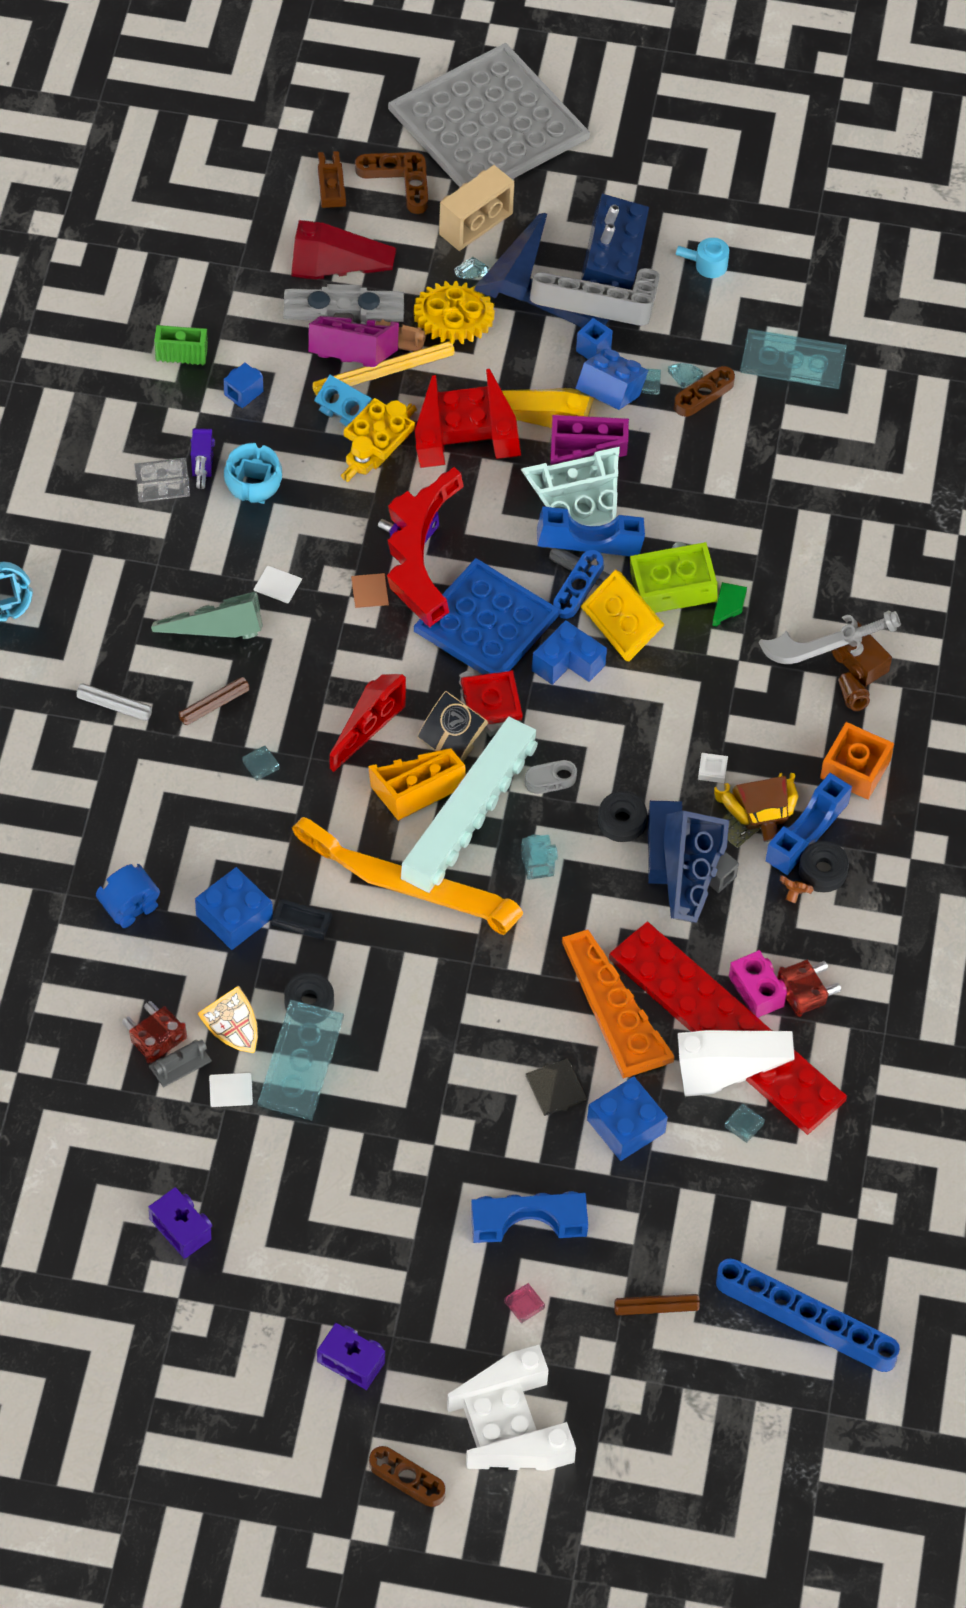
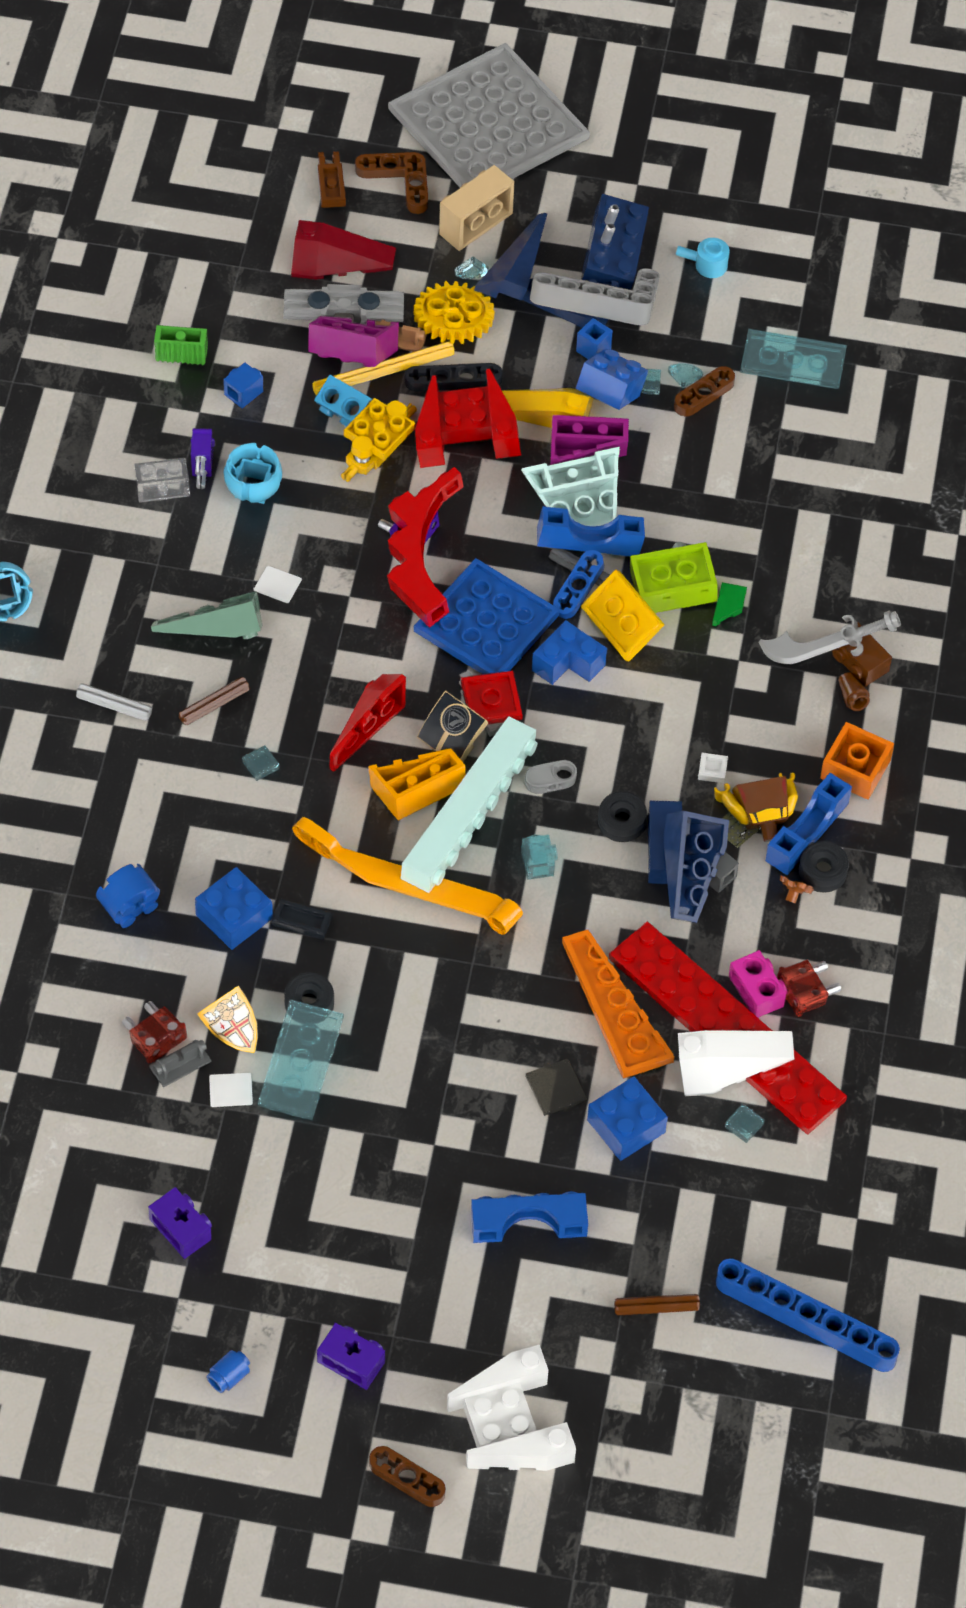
nougat sticker [351,573,389,608] -> none
clear pink tile [504,1283,545,1323] -> none
none -> blue brick [206,1350,250,1393]
none -> black beam [405,363,503,392]

